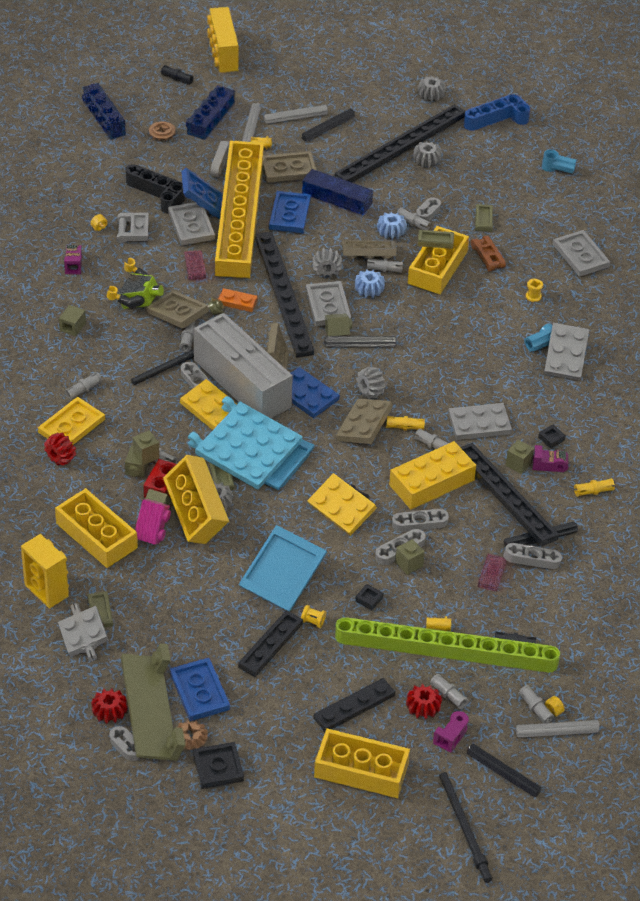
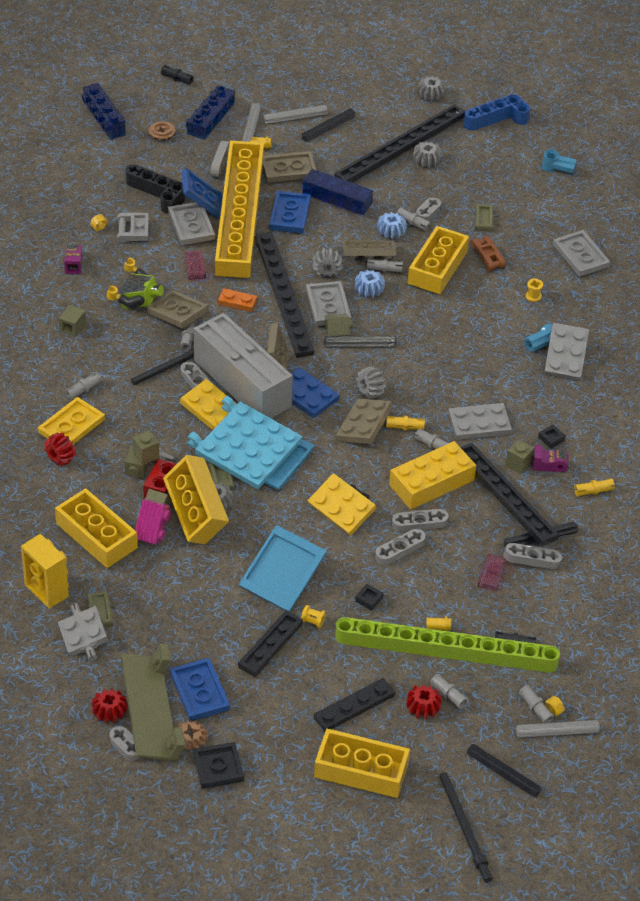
yellow brick [207,7,239,73] -> none
olive plate [208,297,224,315] -> none
olive brick [395,539,425,575] -> none
olive tile [418,230,454,249] -> none
magenta leg [433,711,469,753] -> none

